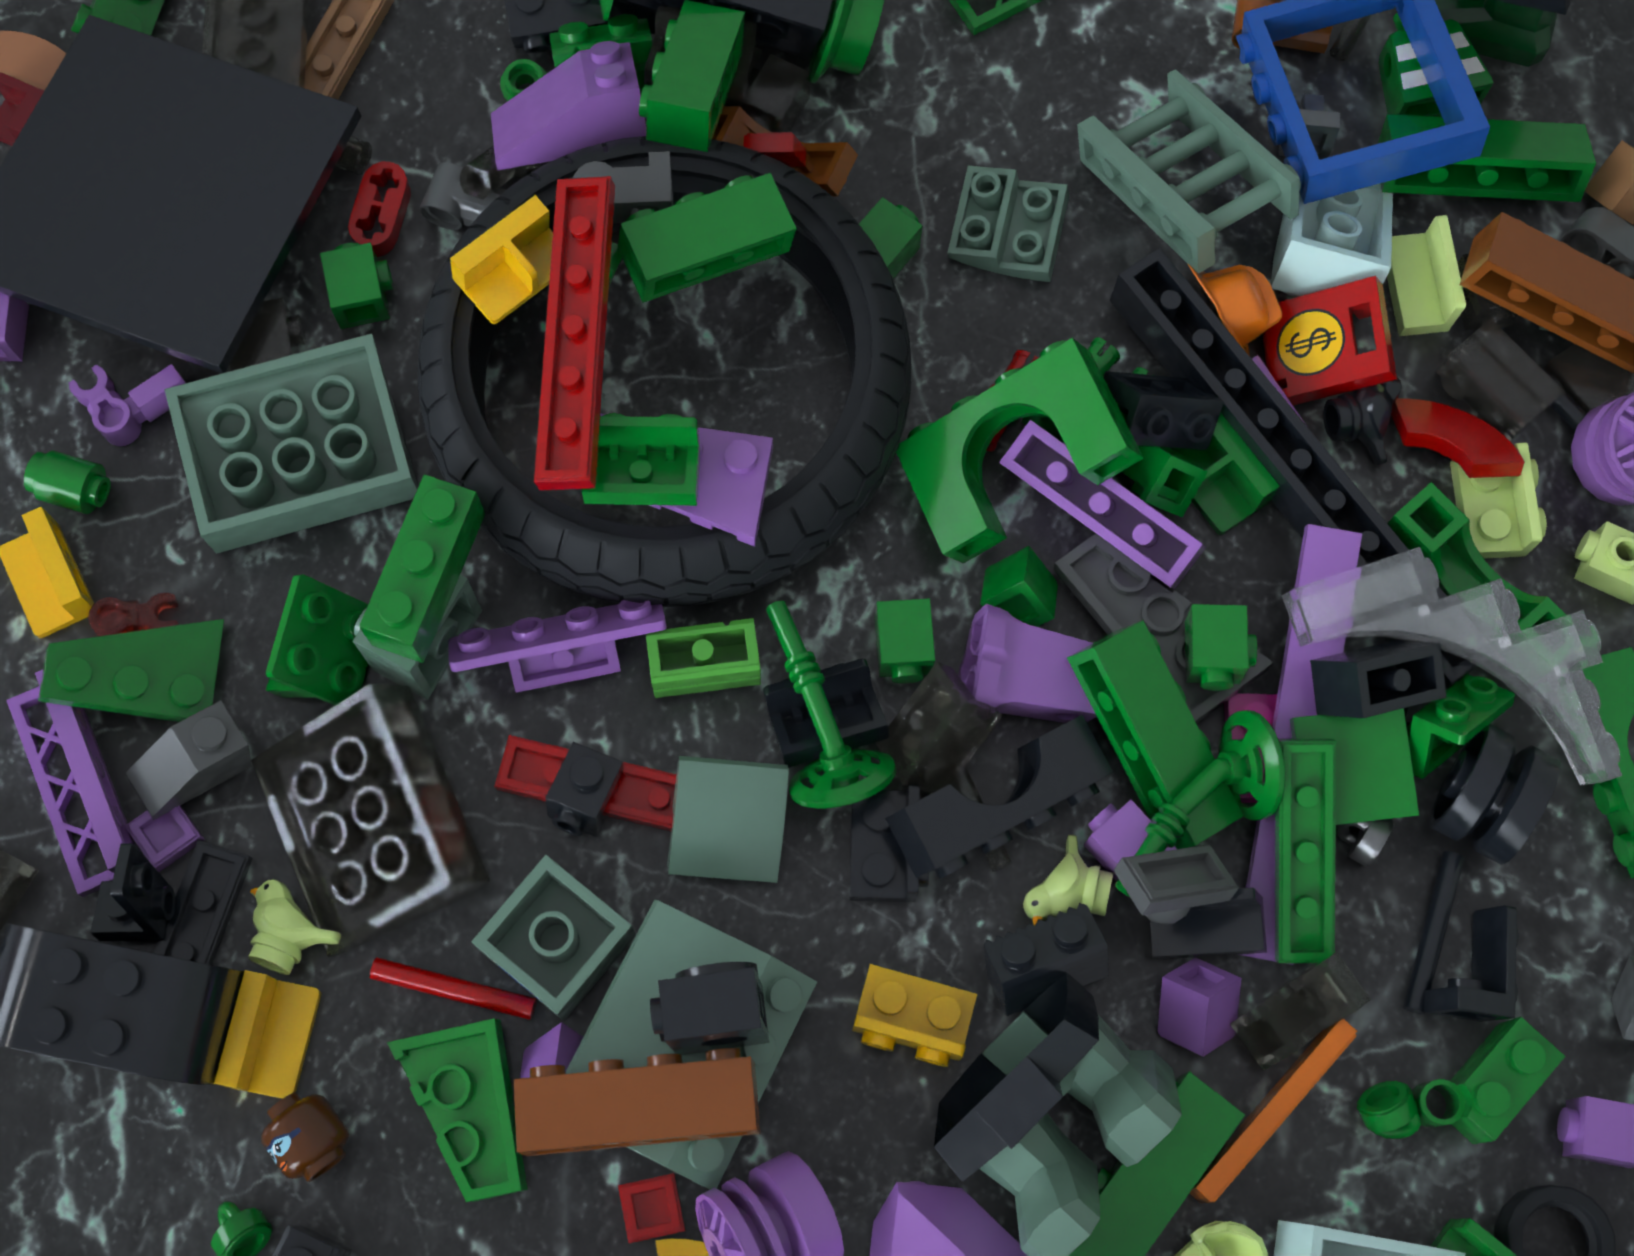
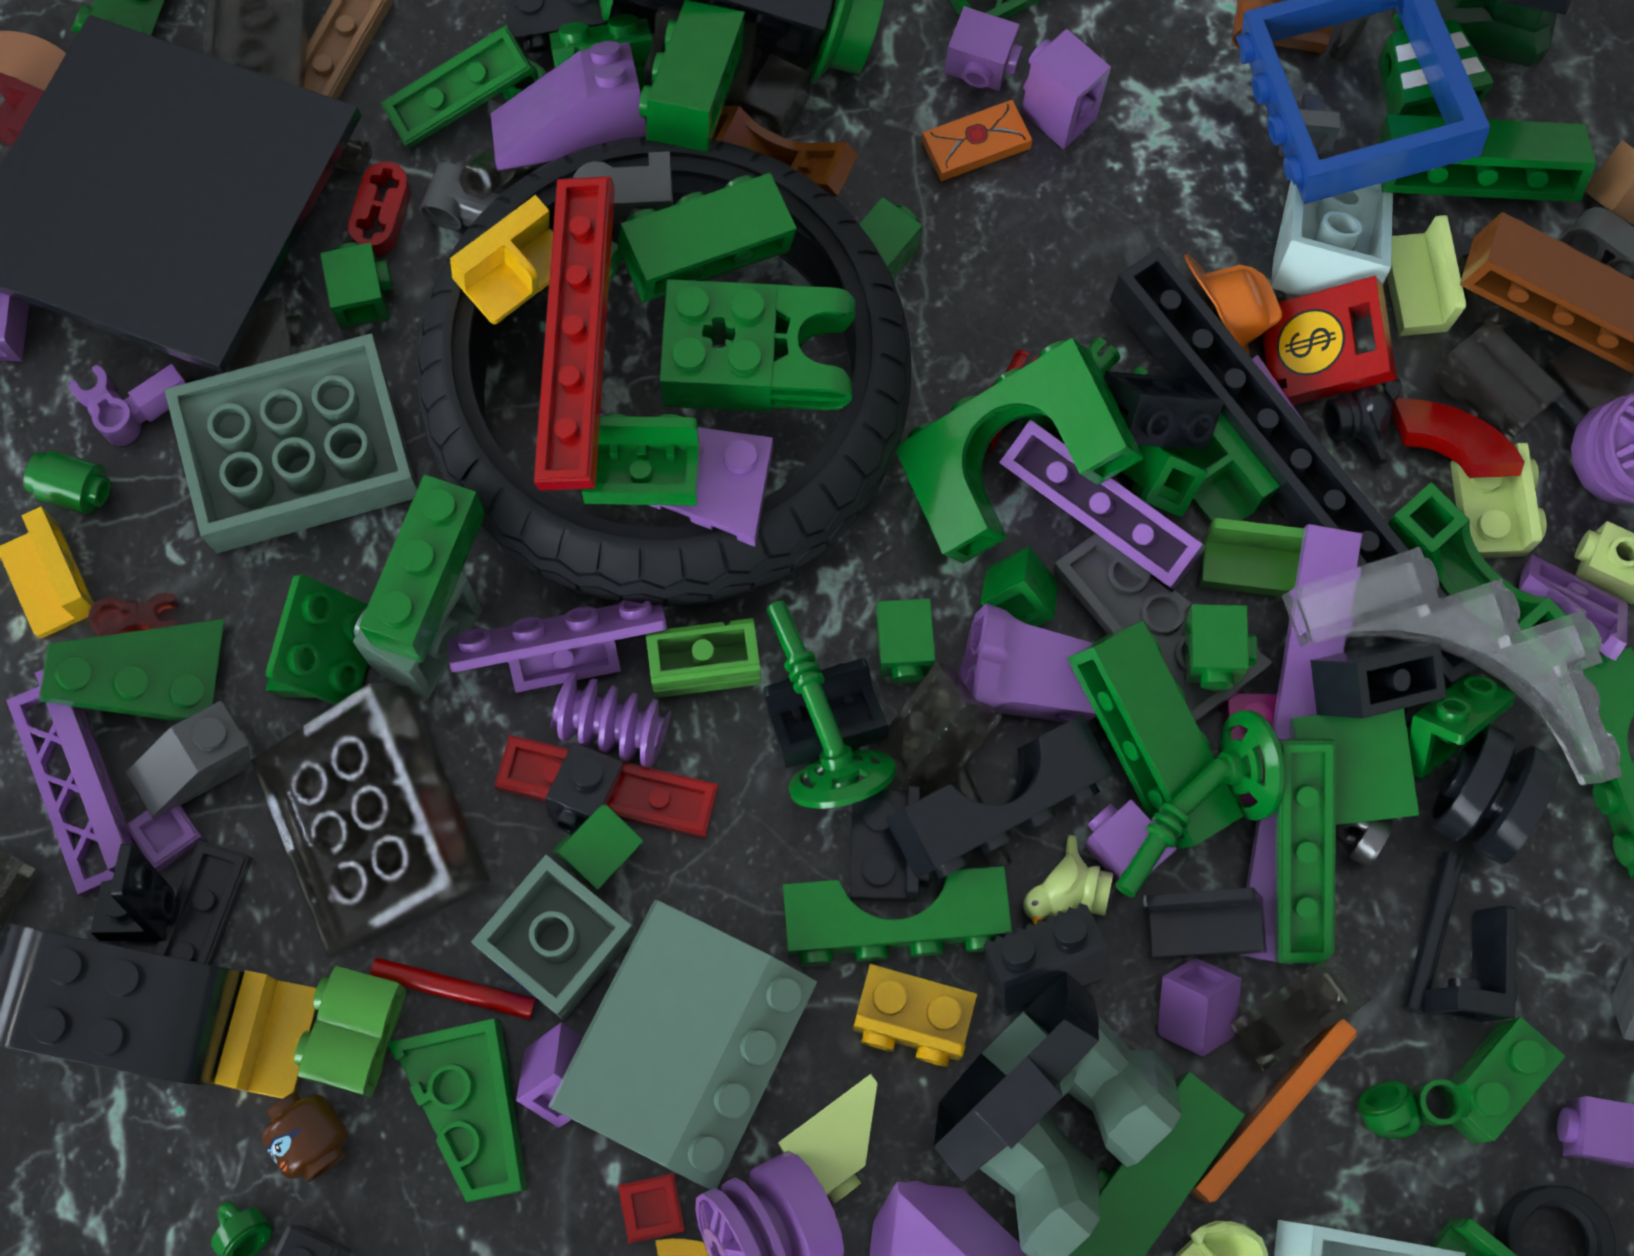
yellowish green animal [248,880,342,975] -> none
dark orange brick [514,1048,761,1156] -> none
black brick [650,962,770,1055] -> none
sand green slope [667,756,789,883] -> none
red tile [743,132,806,167] -> none
sand green slope [947,165,1070,282] -> none
sand green fence [1077,69,1301,274] -> none
dark grey tile [1113,844,1239,925] -> none
none -> bright green brick [294,966,407,1098]
none -> green tile [381,25,535,148]
none -> medium lavender piece [551,671,672,768]
none -> green panel [551,805,643,890]
none -> green brick [660,279,856,412]
none -> yellowish green slope [778,1074,878,1204]
none -> green arch [783,866,1012,966]
none -> orange tile [921,99,1032,182]
none -> medium lavender brick [944,6,1024,91]
none -> medium lavender brick [1021,29,1111,150]
none -> bright green panel [1198,518,1304,598]
none -> medium lavender wing [1519,554,1628,661]

